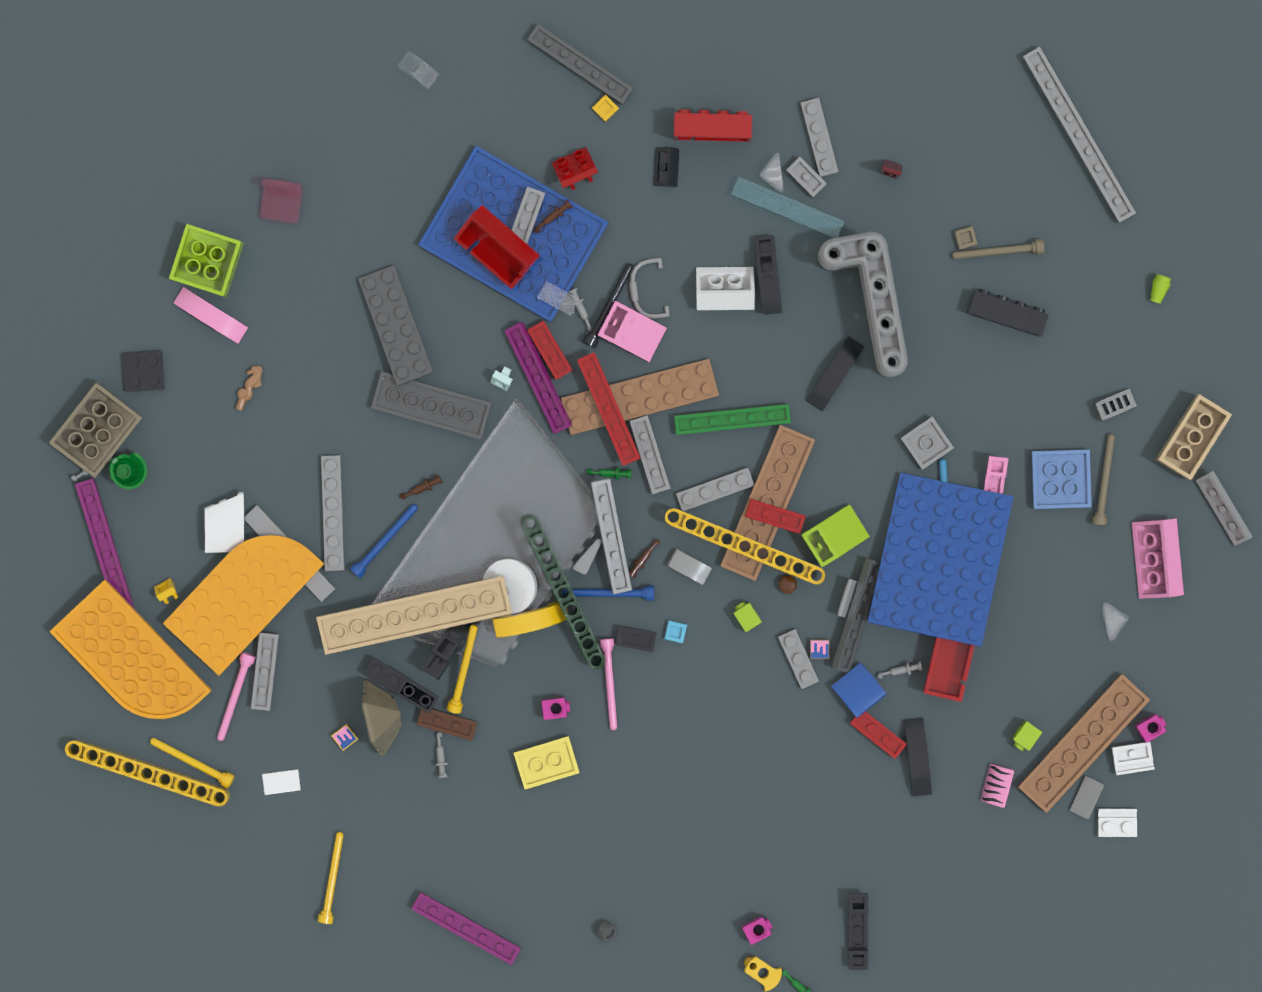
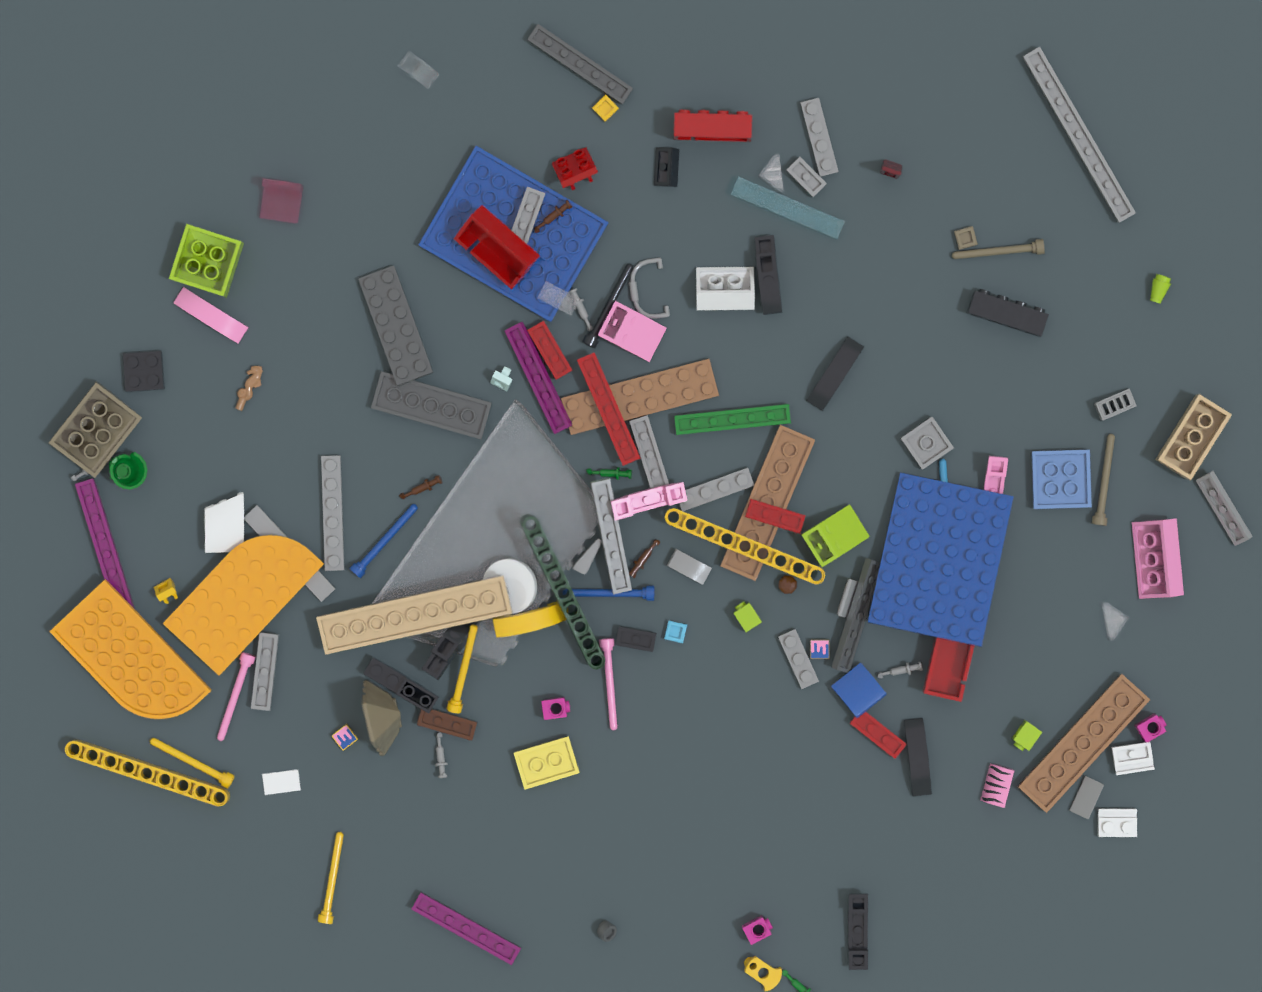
light grey beam [818,232,907,377] -> none
none -> bright pink slope [610,482,687,520]

